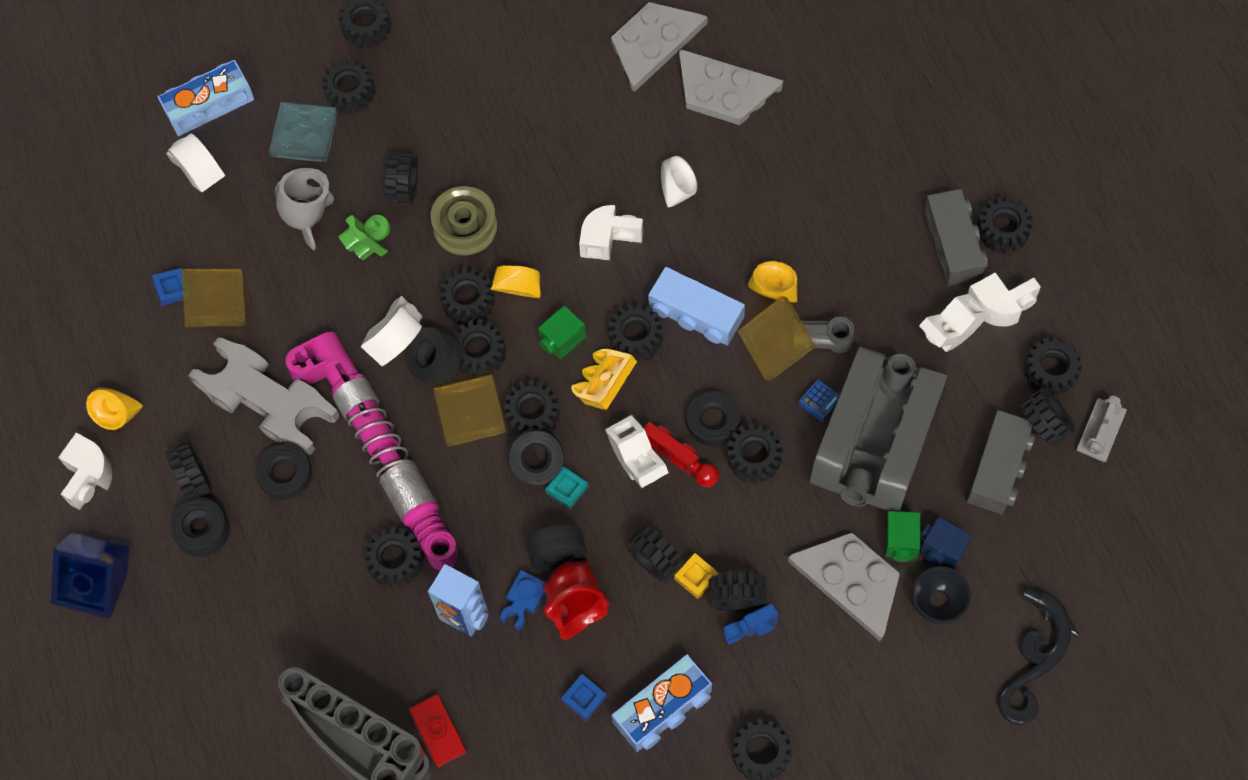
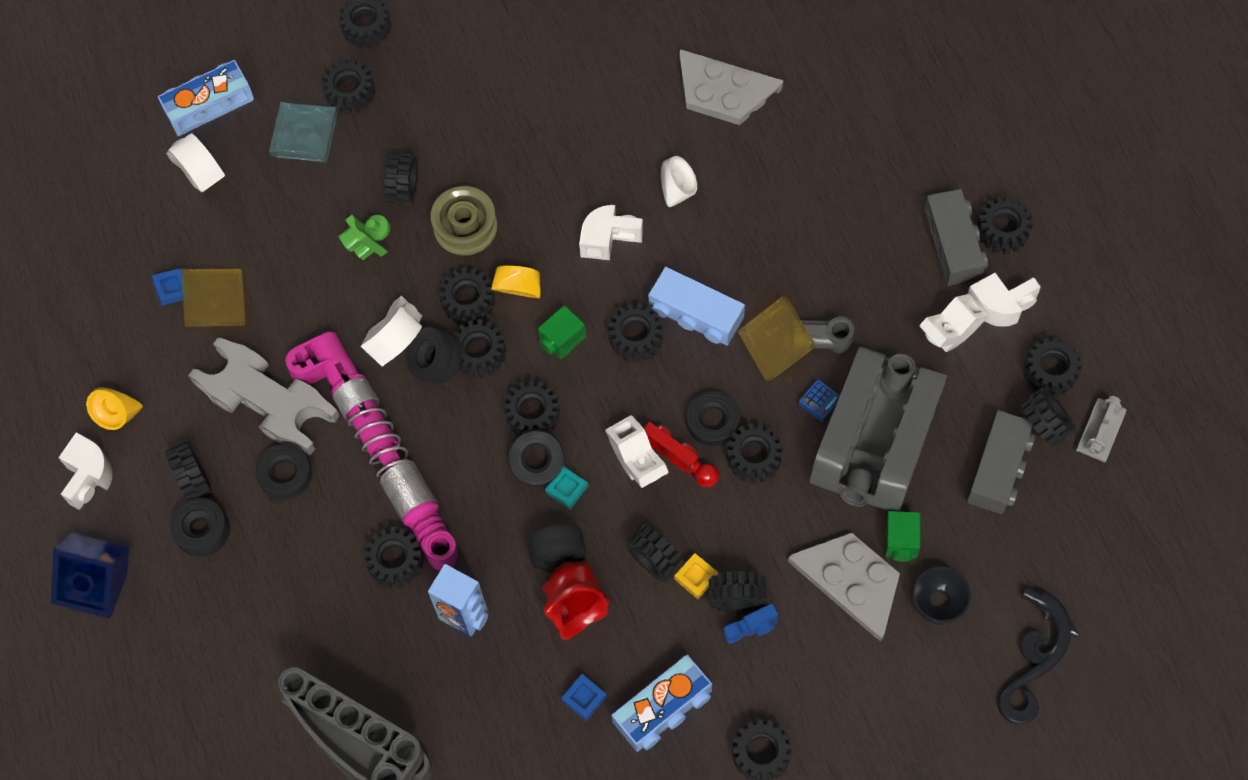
light grey piece [274,168,334,251] -> none
red plate [409,694,467,768] -> none
clear yellow tile [433,374,506,447] -> none
blue plate [500,570,546,631] -> none
yellow plate [571,349,637,410] -> none
light grey wing [611,2,708,92] -> none
yellow piece [747,261,798,303] -> none
dark blue brick [920,517,973,569] -> none

